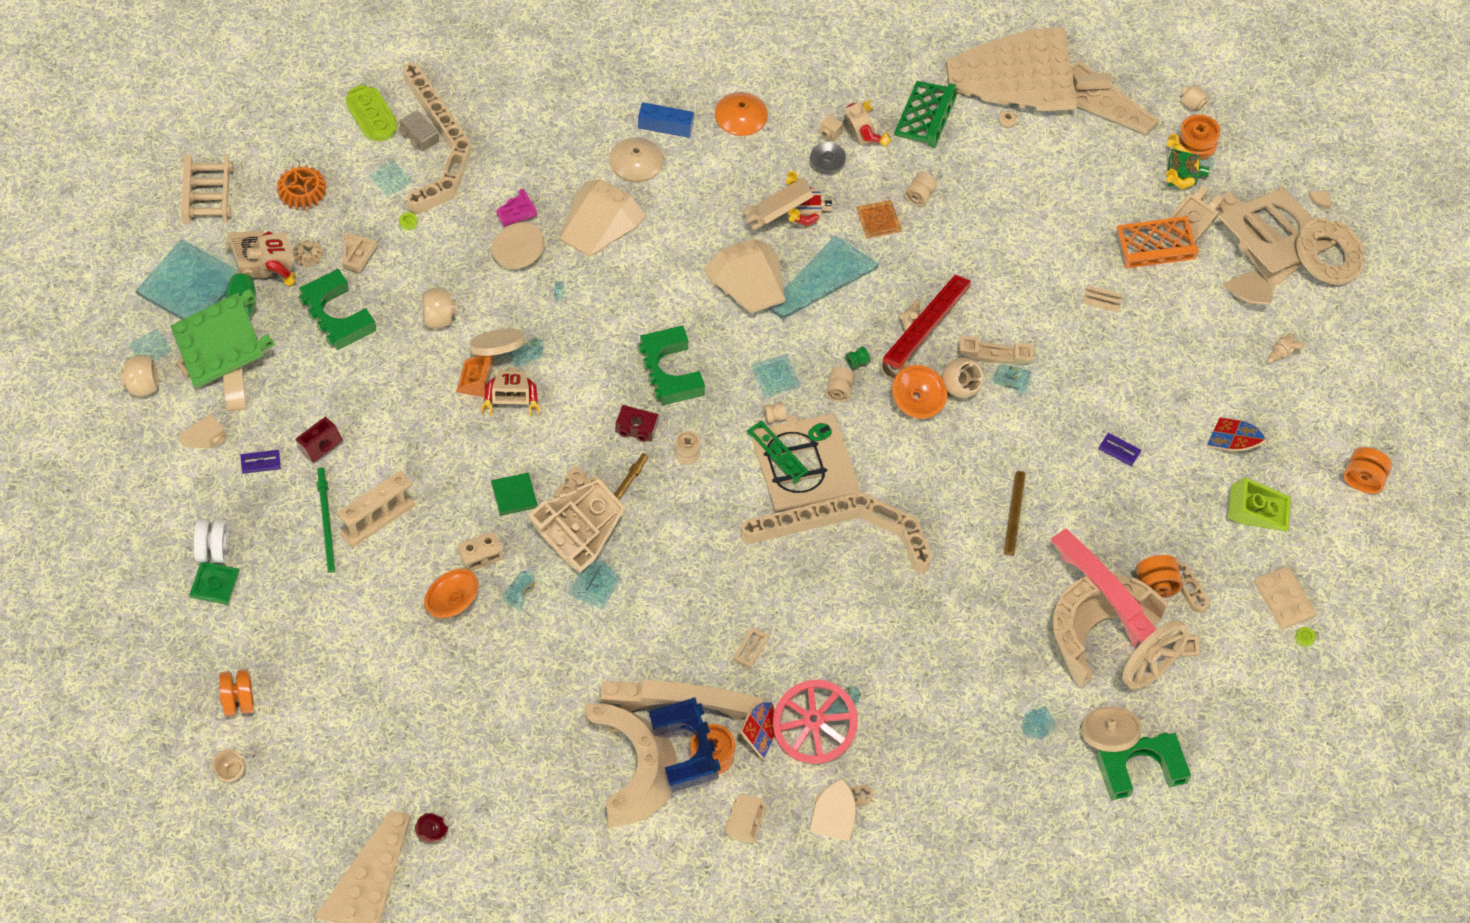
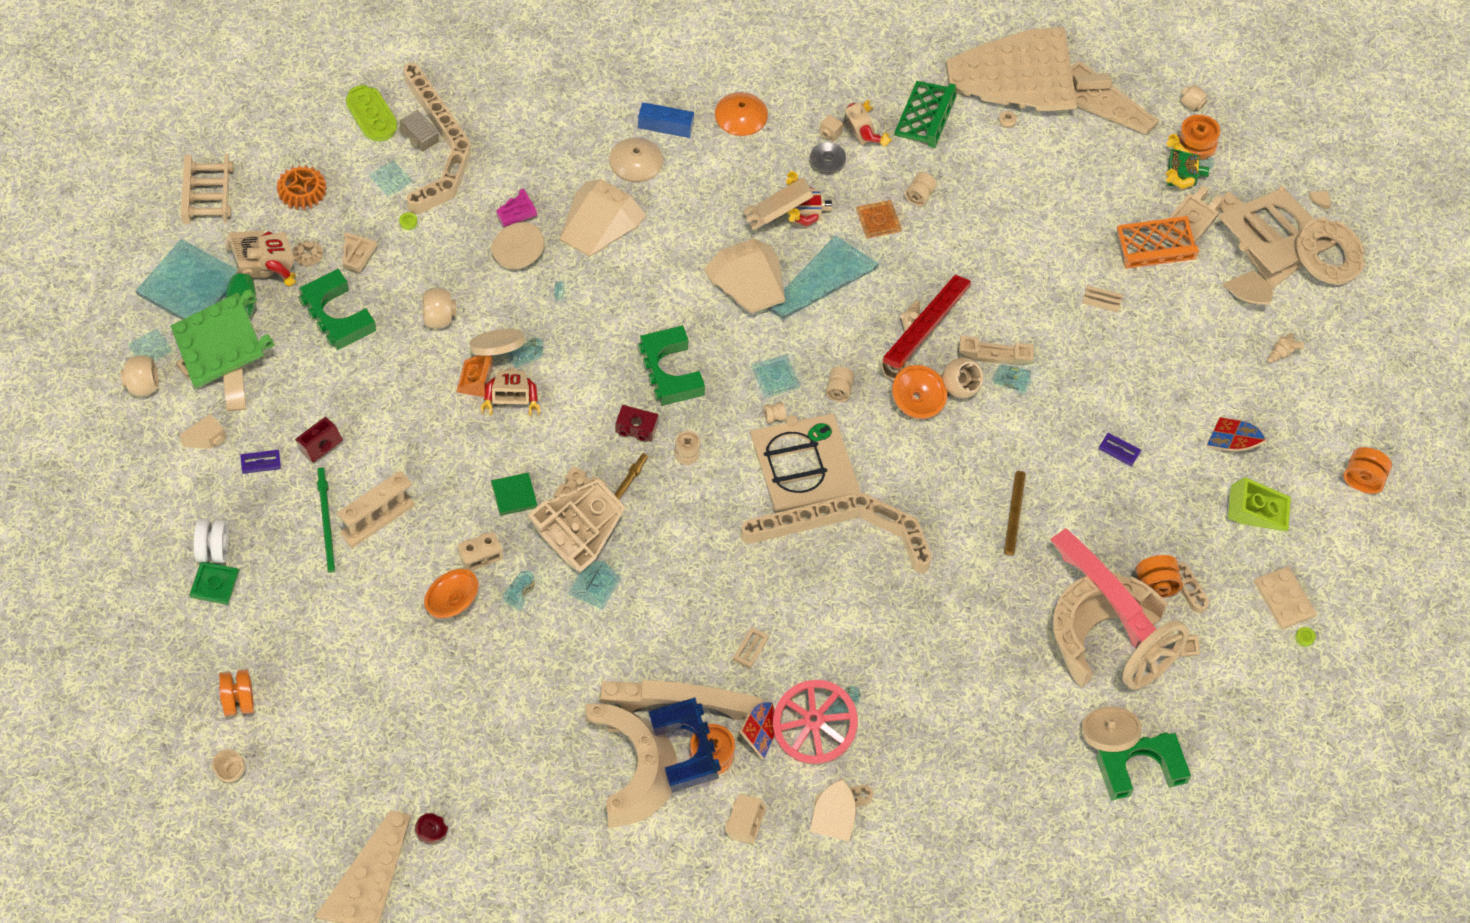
green tile [747,420,808,485] -> none
green wheel [845,346,871,370] -> none
clear light blue brick [1022,706,1056,740] -> none

